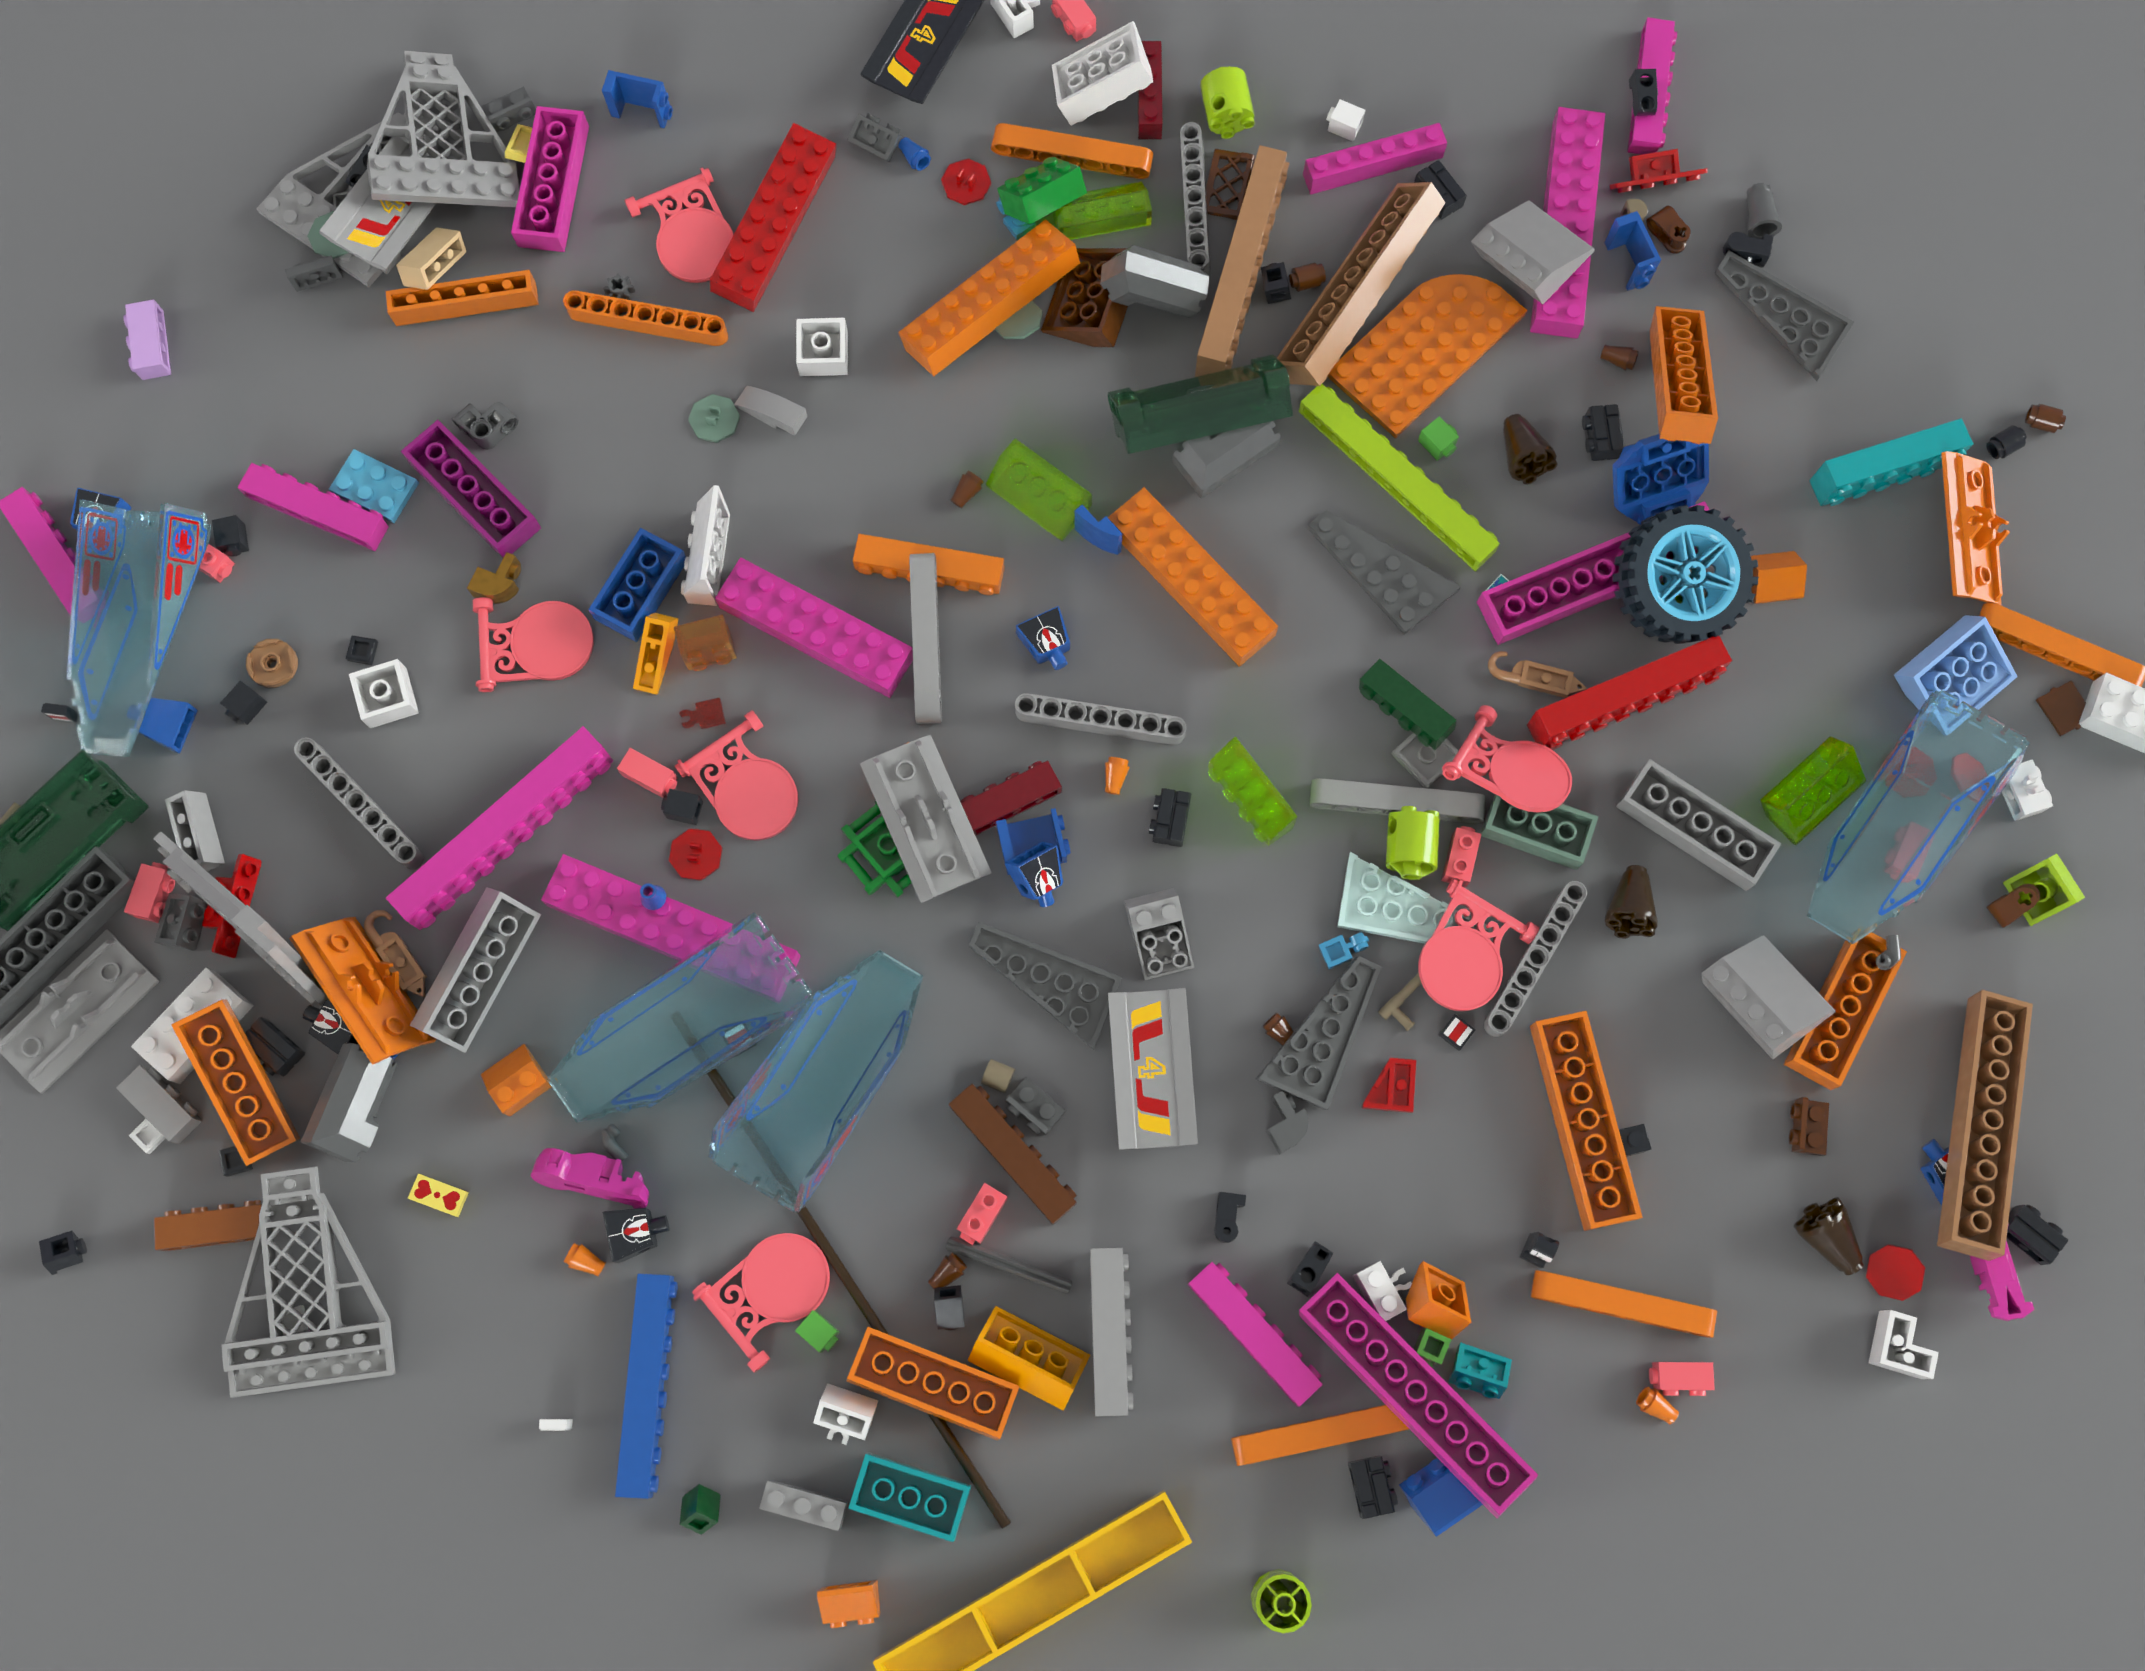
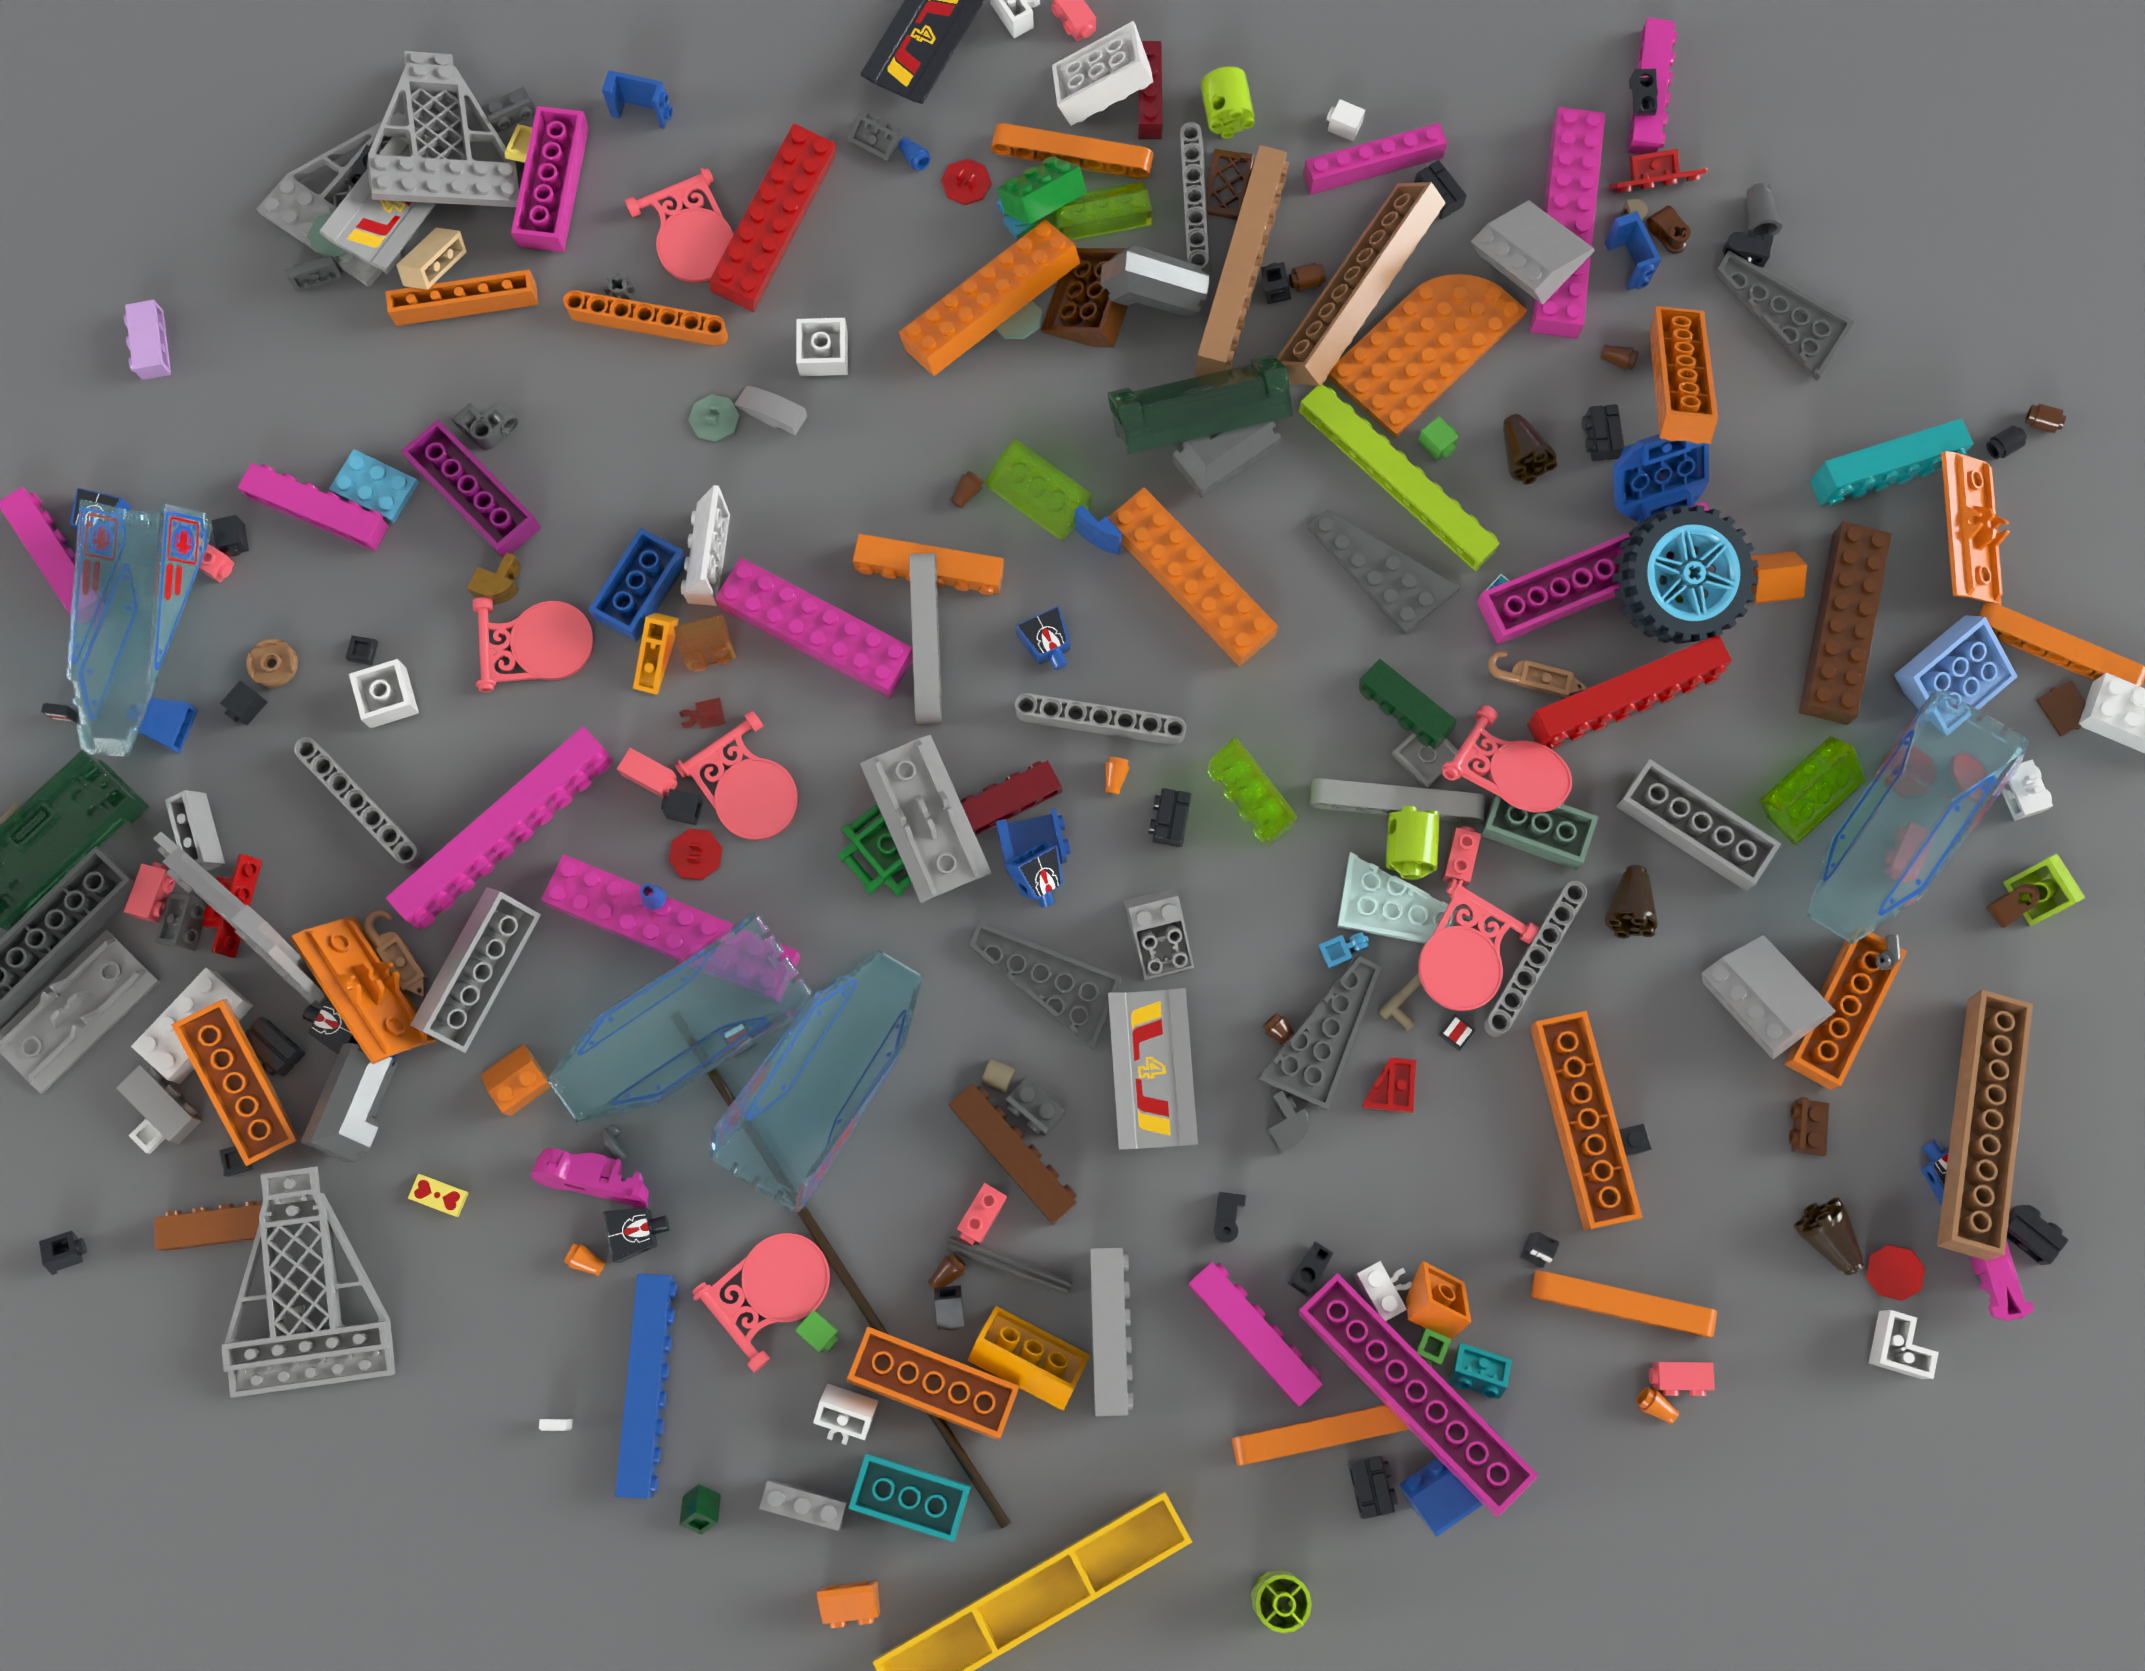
none -> reddish brown brick [1799,522,1892,725]

